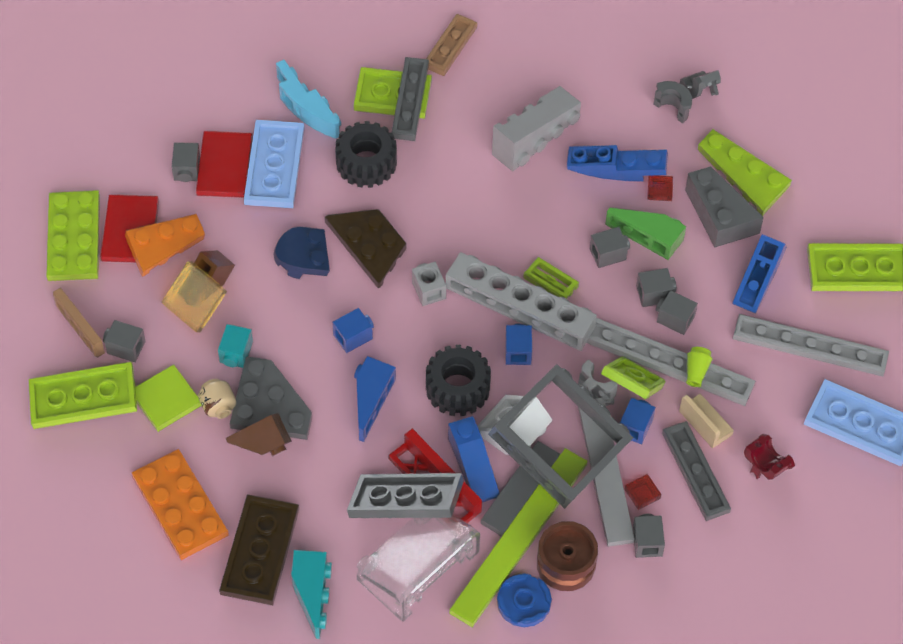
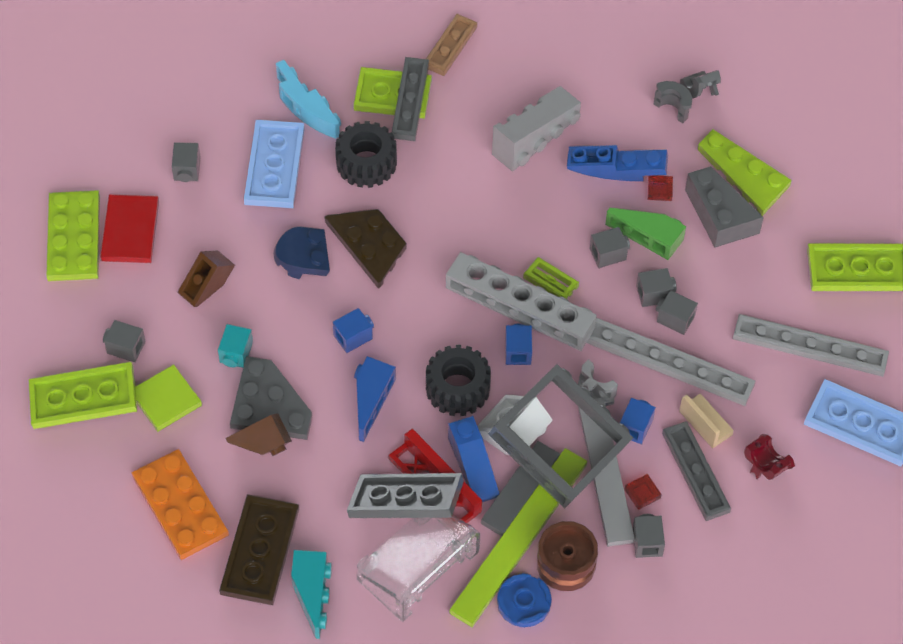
medium nougat tile [53,287,105,358] -> none
orange wing [125,214,205,277] -> none
clear yellow tile [161,261,227,333] -> none
red tile [196,131,252,198] -> none
tan head [198,379,236,419] -> none
light grey brick [412,261,446,306] -> none
lime tile [601,356,666,399] -> none
lime cone [686,347,713,387] -> none
blue slope [732,234,787,314] -> none

